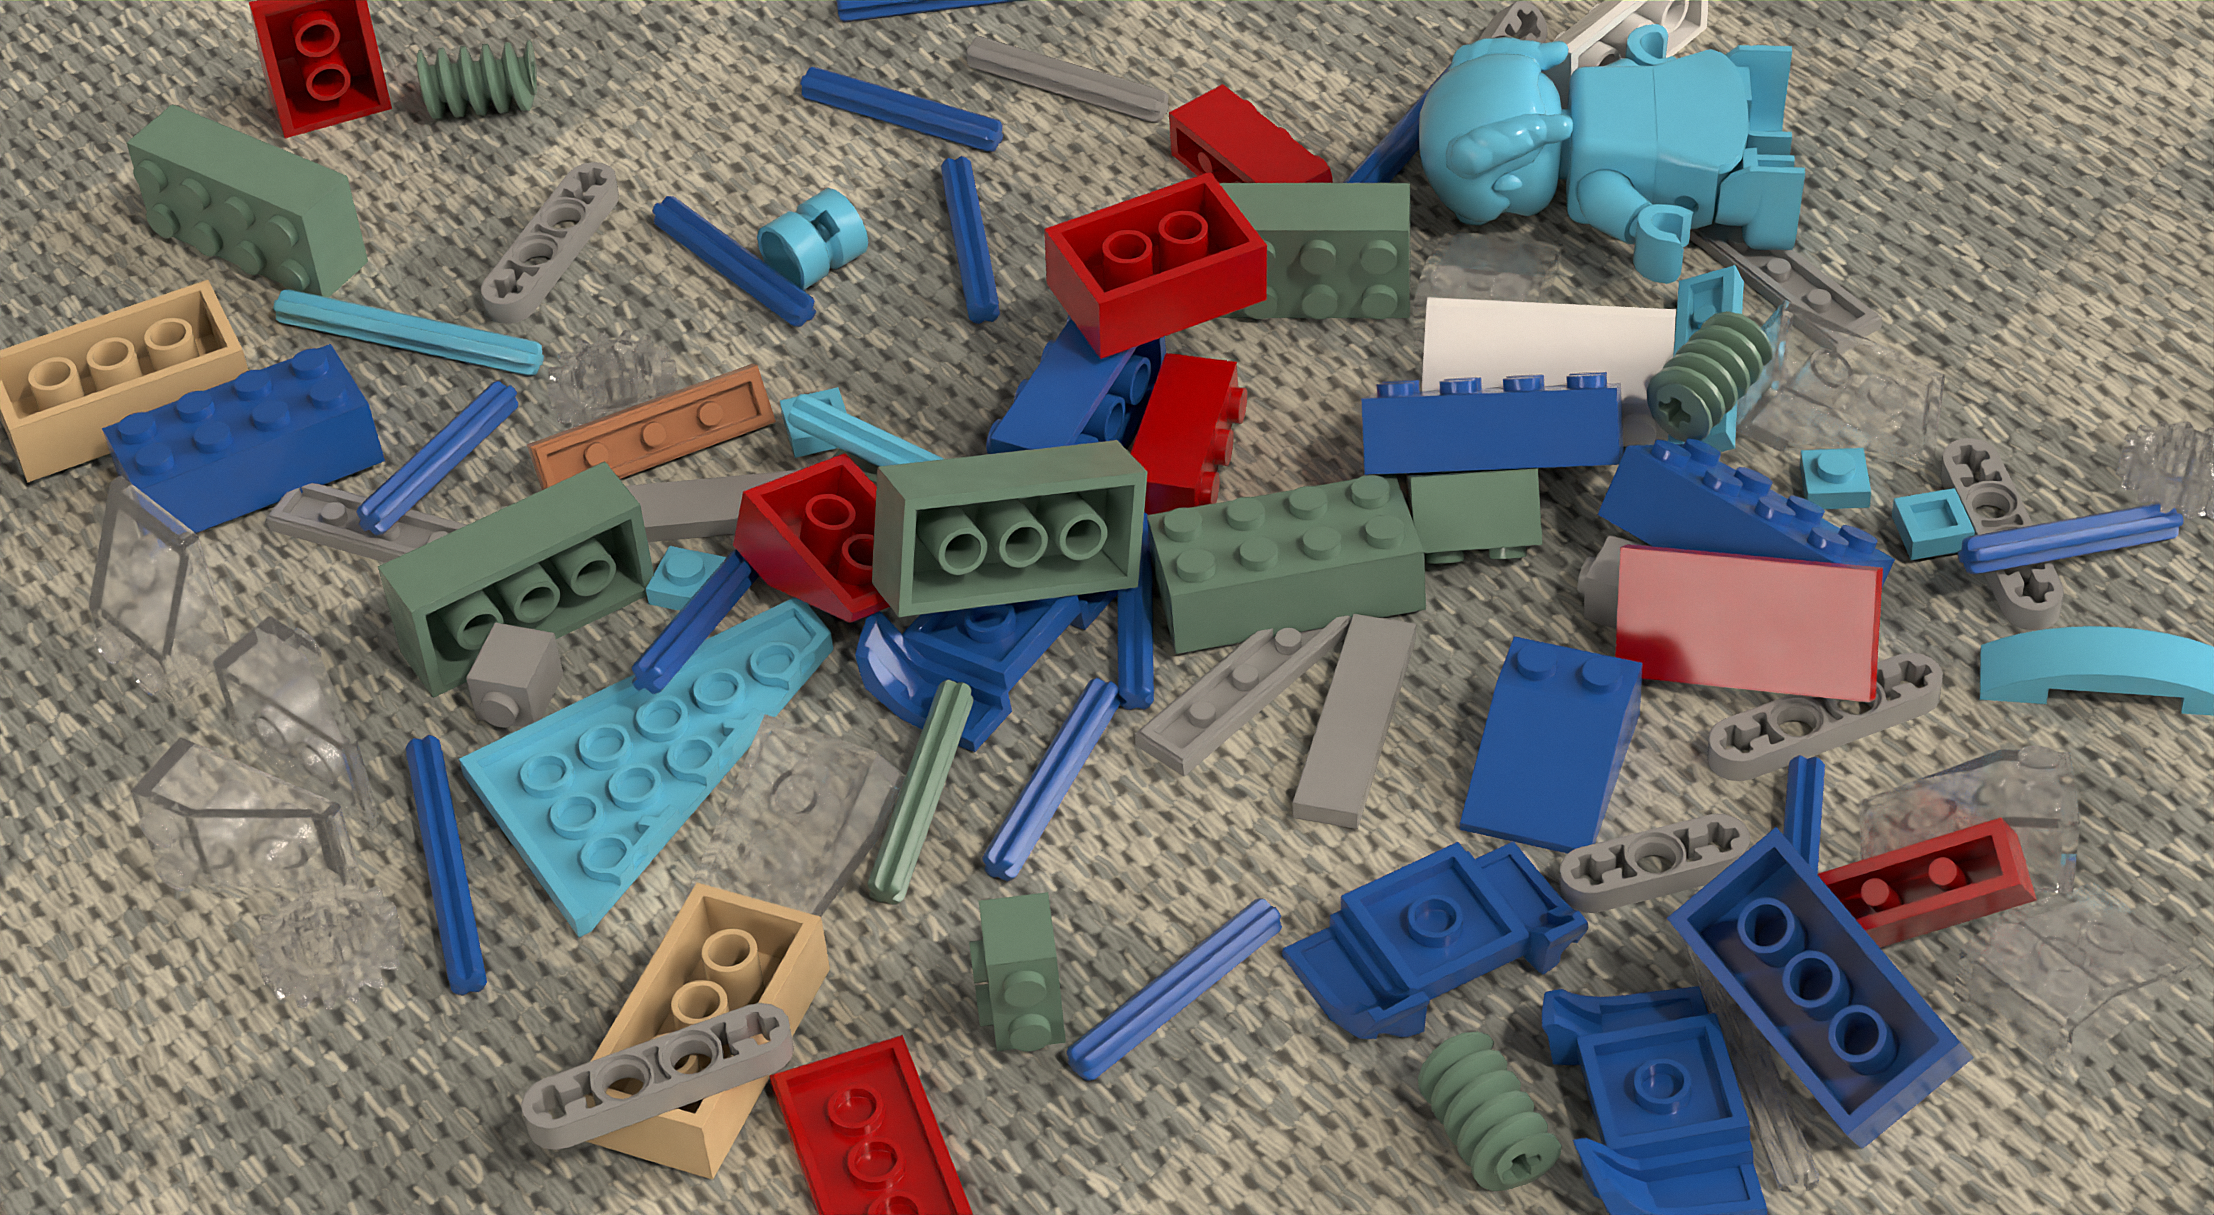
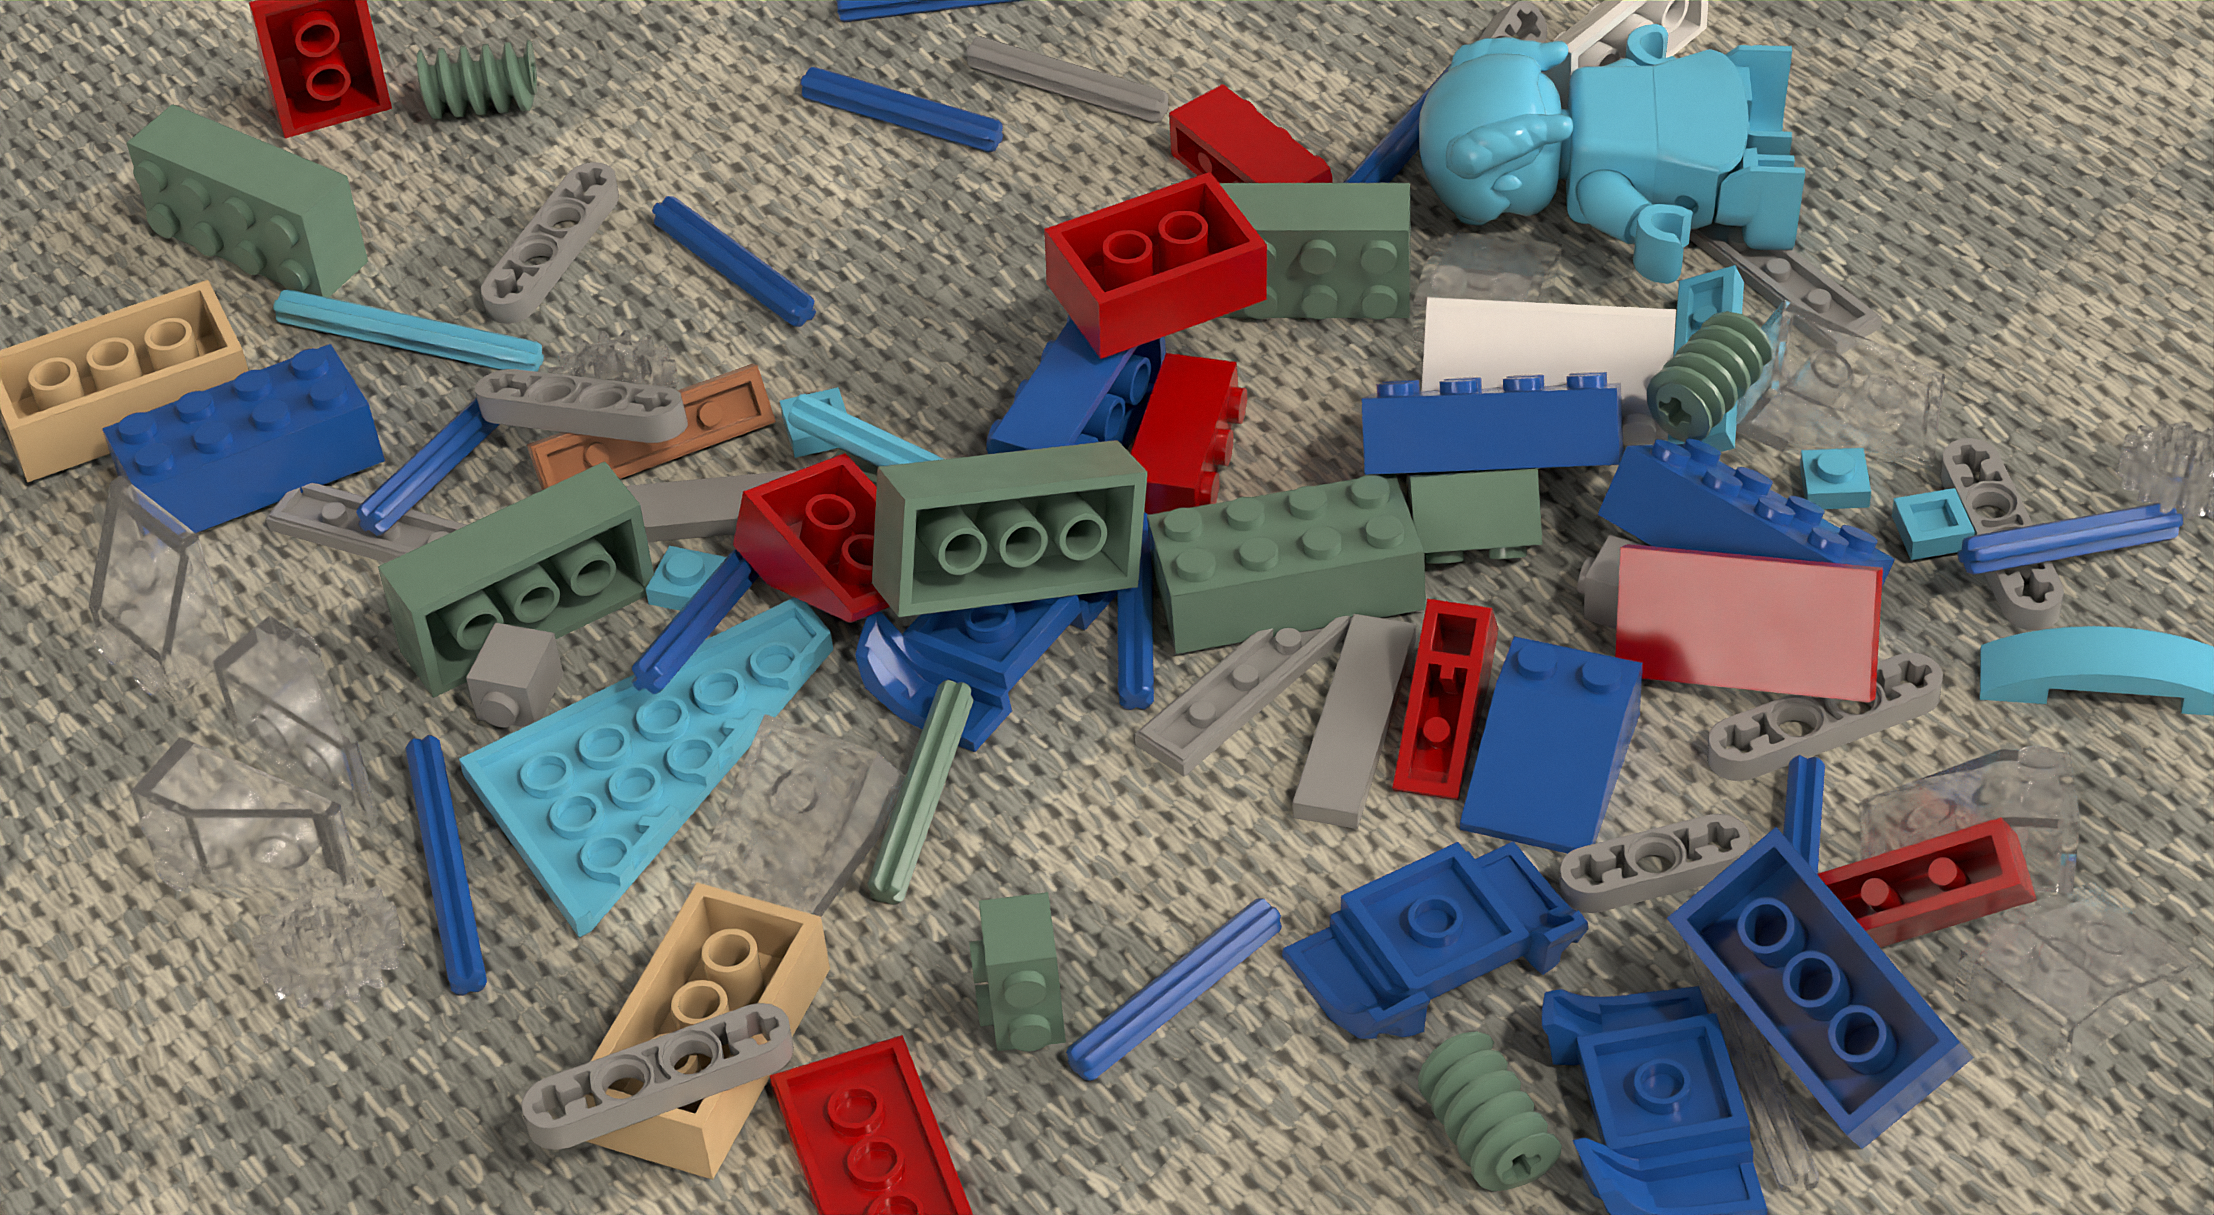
medium azure wheel [757,188,868,290] -> none
blue axle [941,156,1000,324] -> none
axle [982,678,1121,881] -> none
none -> light grey beam [475,369,688,443]
none -> red slope [1392,598,1499,801]

